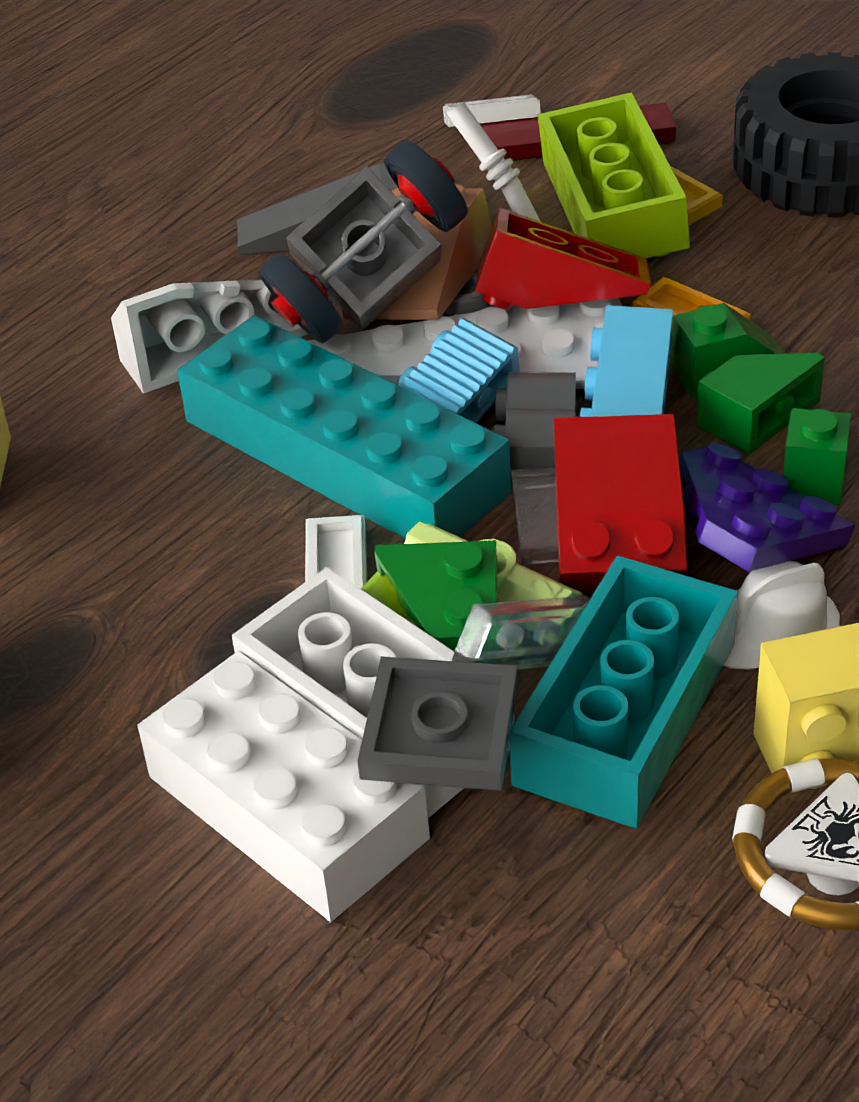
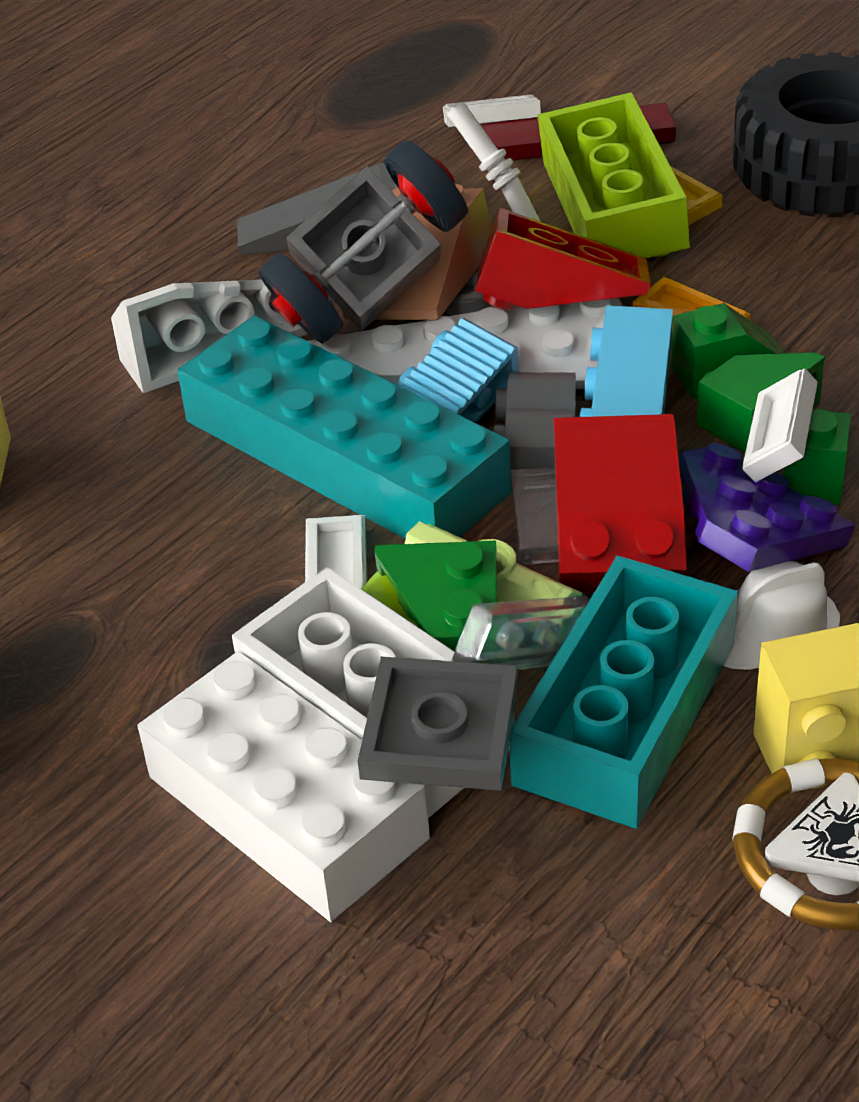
none -> white tile [742,368,818,482]

